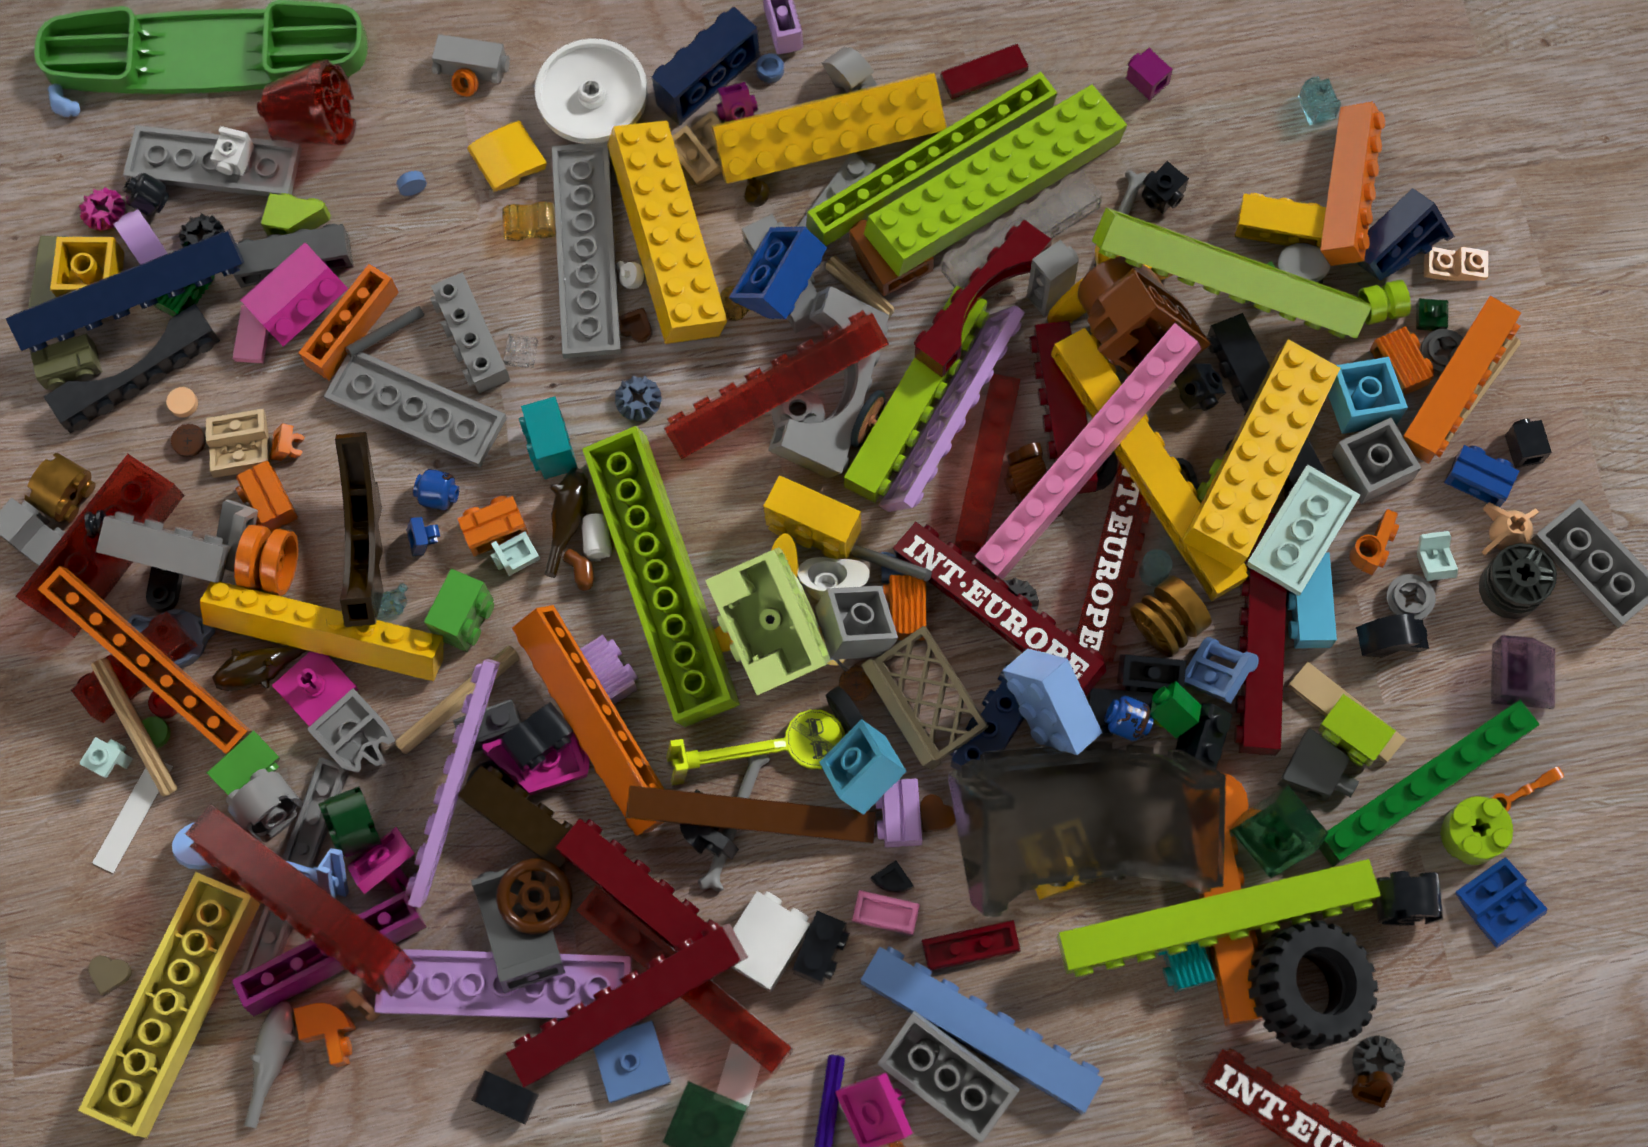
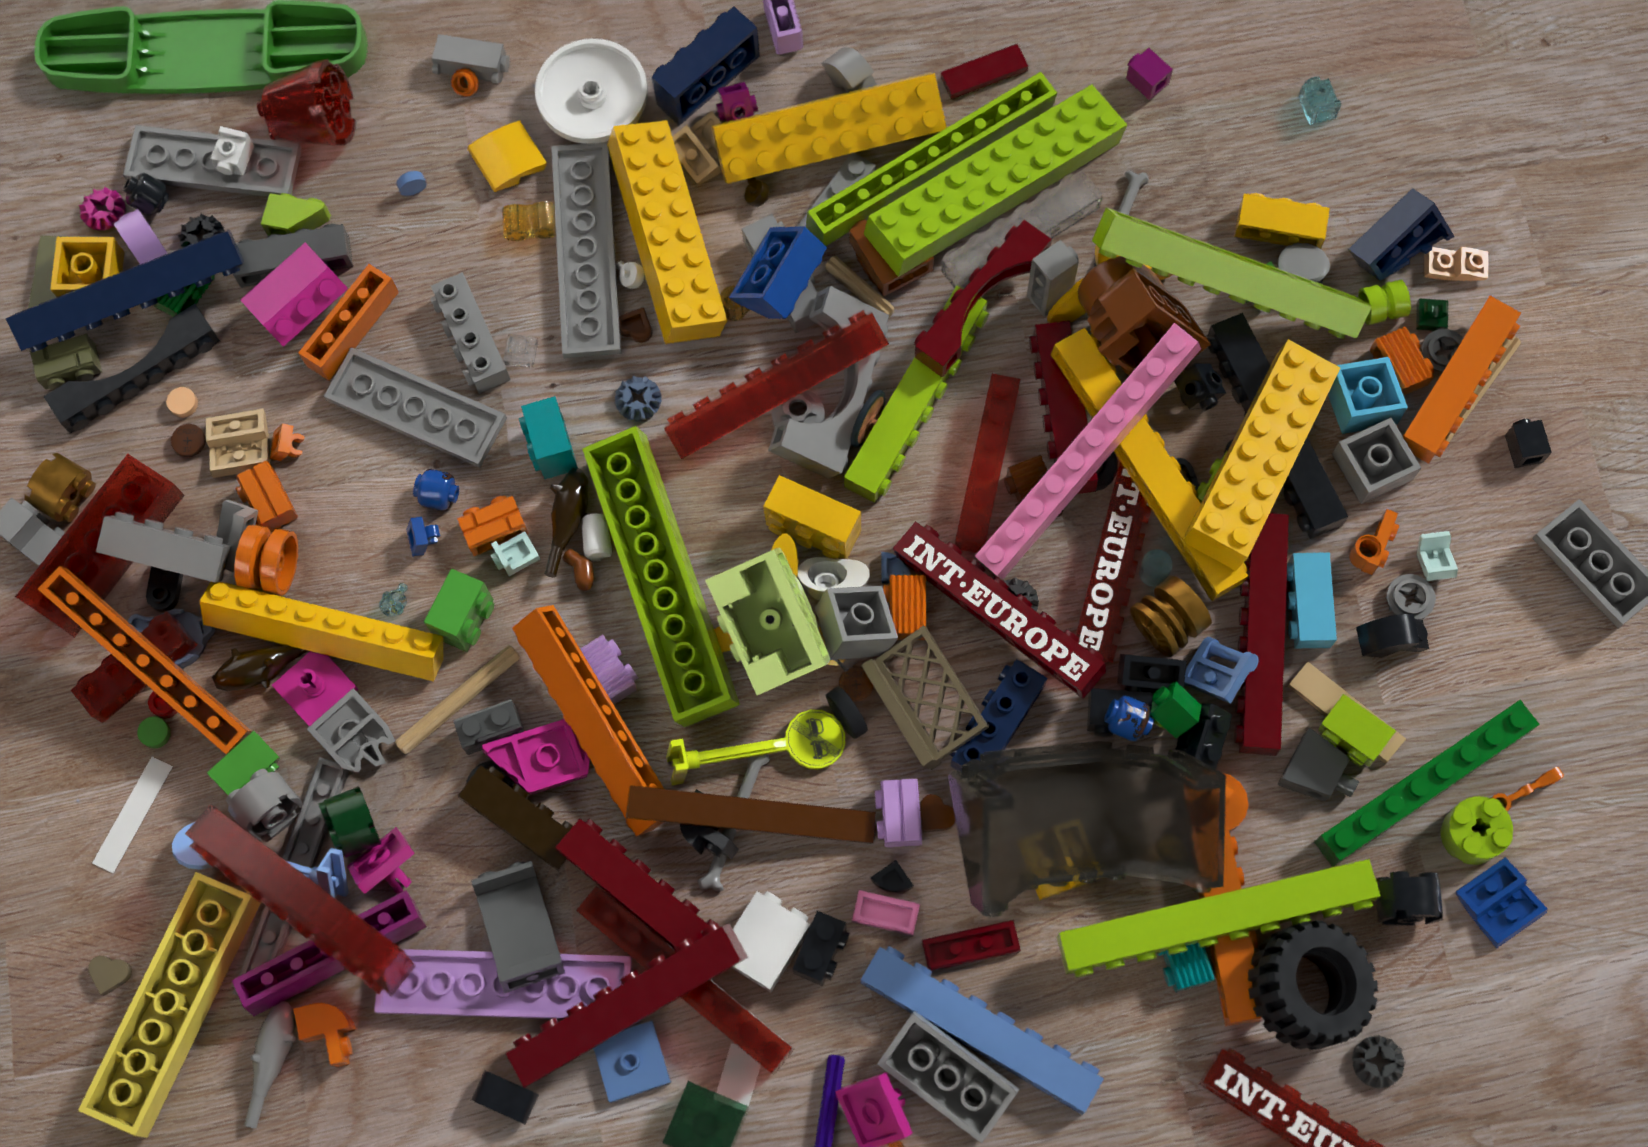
light blue arm [48,84,80,117] -> none
light aqua bracket [80,737,133,778] -> none
black bush [85,510,106,539] -> none
tan axle [91,657,177,797] -> none
bright pink tile [233,305,269,363] -> none
dark brown arch [335,432,384,627] -> none
dark grey bar [345,306,424,357] -> none
medium nougat tile [345,989,381,1022] -> none
lavender plate [405,659,500,908] -> none
reddish brown plate [496,858,572,935] -> none
black brick [500,702,573,772] -> none
medium blue tile [756,53,784,83] -> none
medium azure brick [819,719,906,815] -> none
dark grey bar [852,545,932,581] -> none
lavender plate [878,306,1025,512] -> none
light blue brick [1002,649,1102,755] -> none
reddish brown tile [1007,442,1043,466] -> none
black brick [1141,161,1189,214] -> none
clear green brick [1230,784,1328,878] -> none
light aqua plate [1246,464,1360,596] -> none
orange brick [1320,101,1385,266] -> none
reddish brown tile [1351,1071,1393,1108] -> none
blue brick [1444,445,1520,507] -> none
pearl dark grey wheel [1479,543,1557,619] -> none
light nougat piece [1482,502,1539,556] -> none
slope [1491,635,1555,709] -> none

